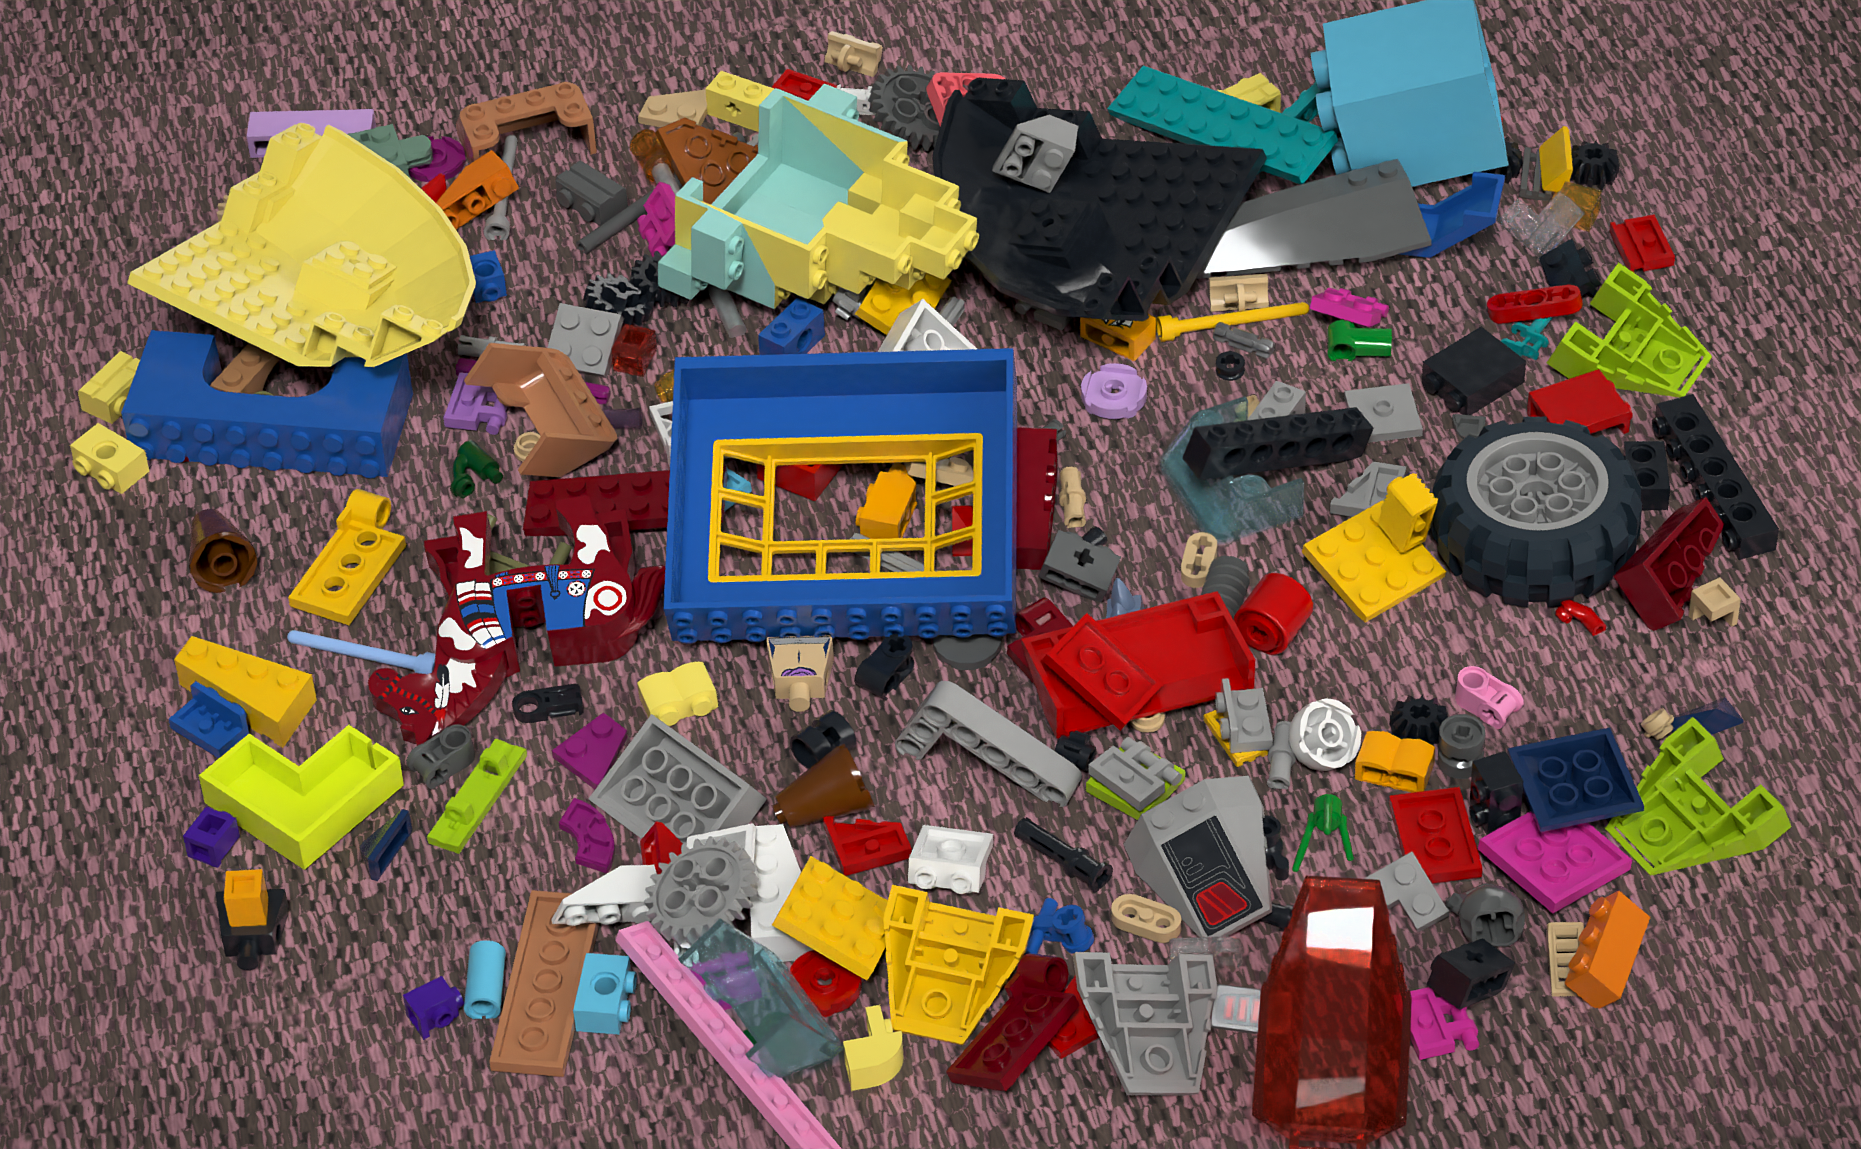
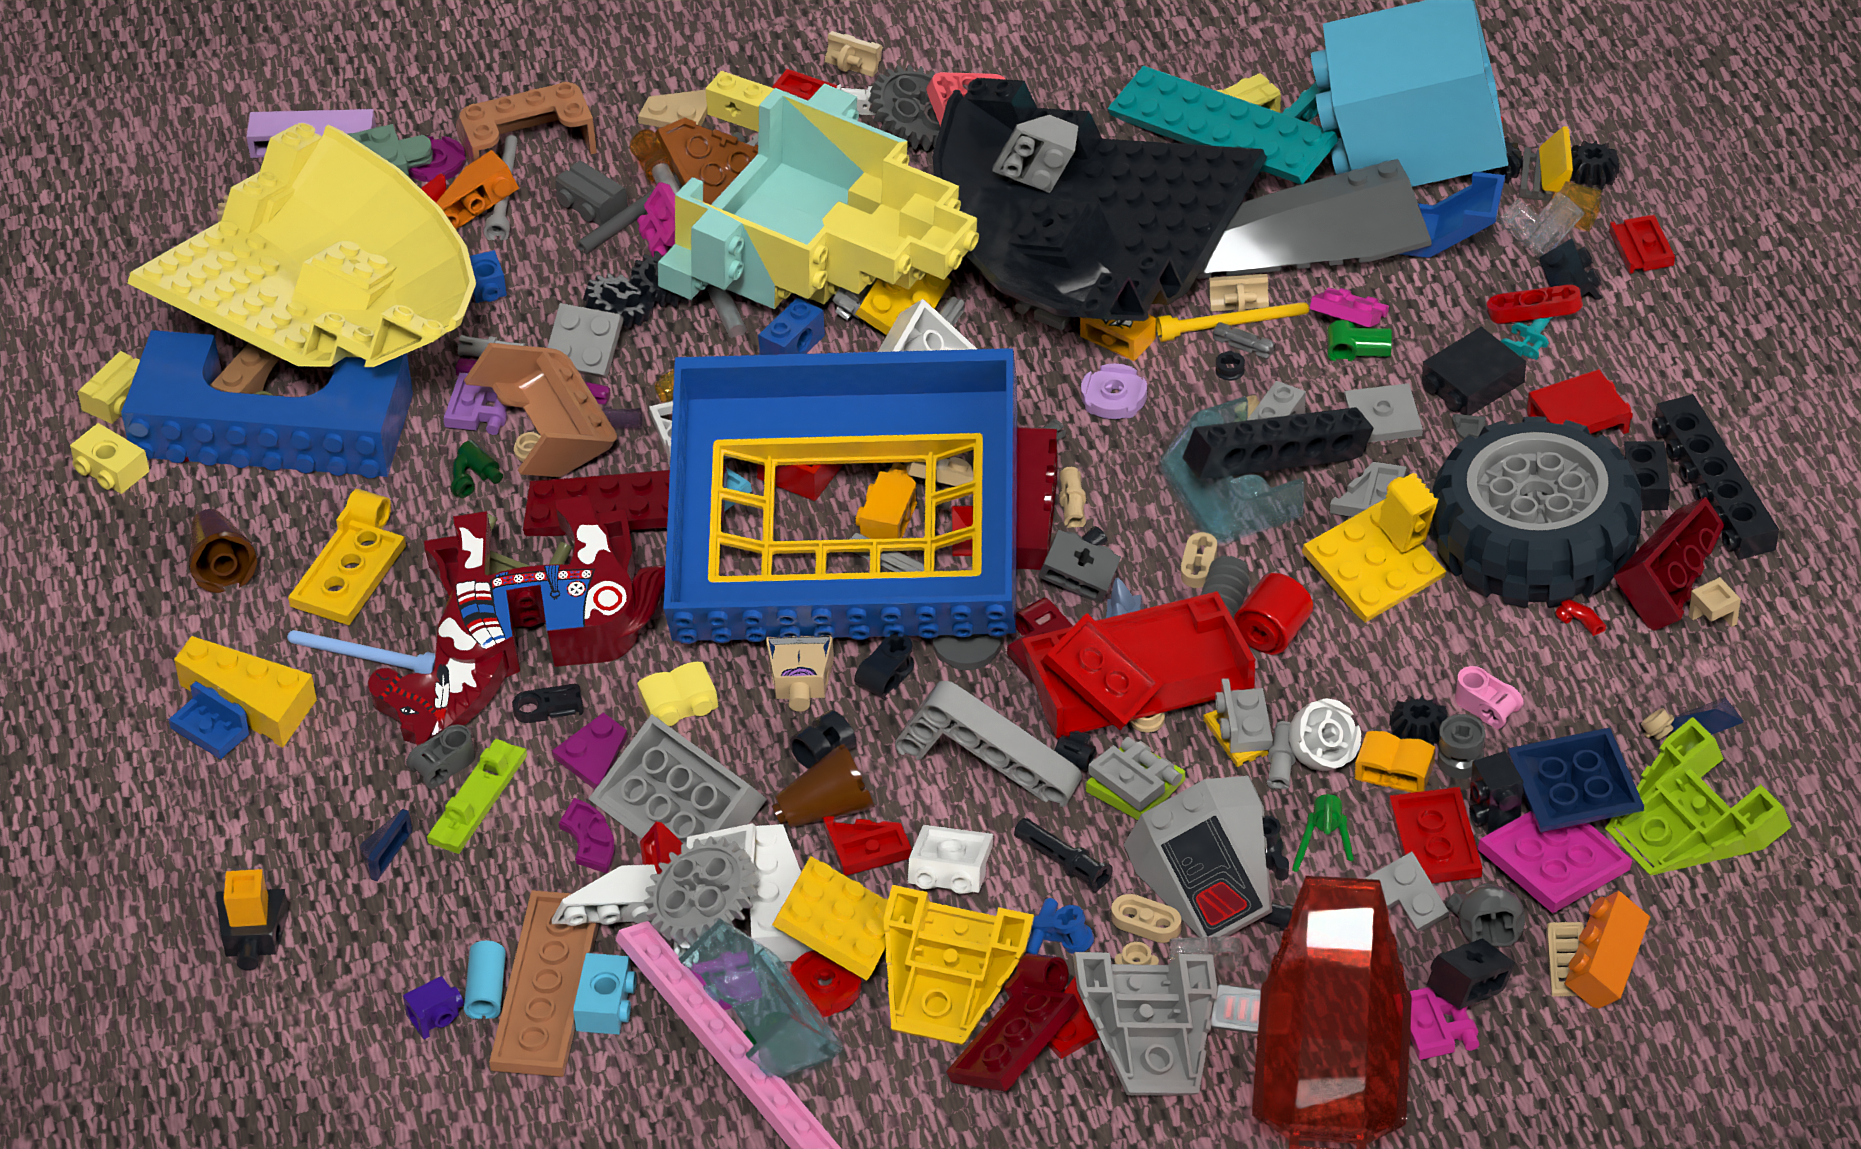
dark purple brick [183,806,240,868] -> none
neon yellow piece [199,725,404,870] -> none
clear red brick [611,324,657,377] -> none
light yellow brick [843,1005,904,1091] -> none
lime wedge [1546,262,1712,397] -> none
none -> tan plate [1115,942,1159,965]

